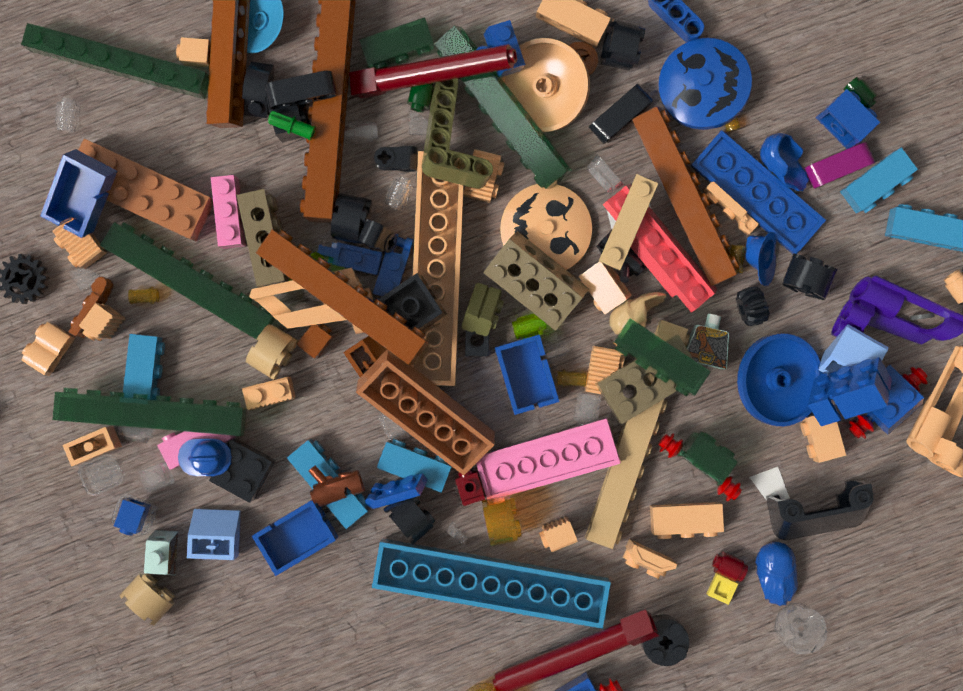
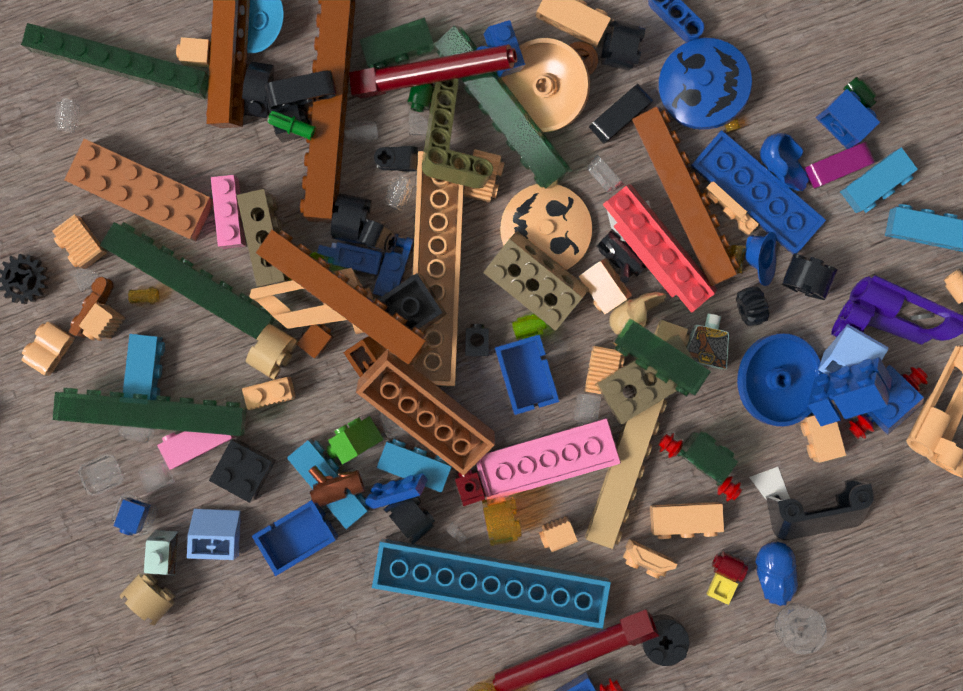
blue piece [40,149,117,238] -> none
light nougat brick [63,426,122,467] -> none
blue piece [178,439,232,476] -> none
olive brick [461,283,504,336] -> none
clear yellow pin [557,369,586,388] -> none
tan plate [599,174,658,270] -> none
none -> bright green brick [327,416,384,464]

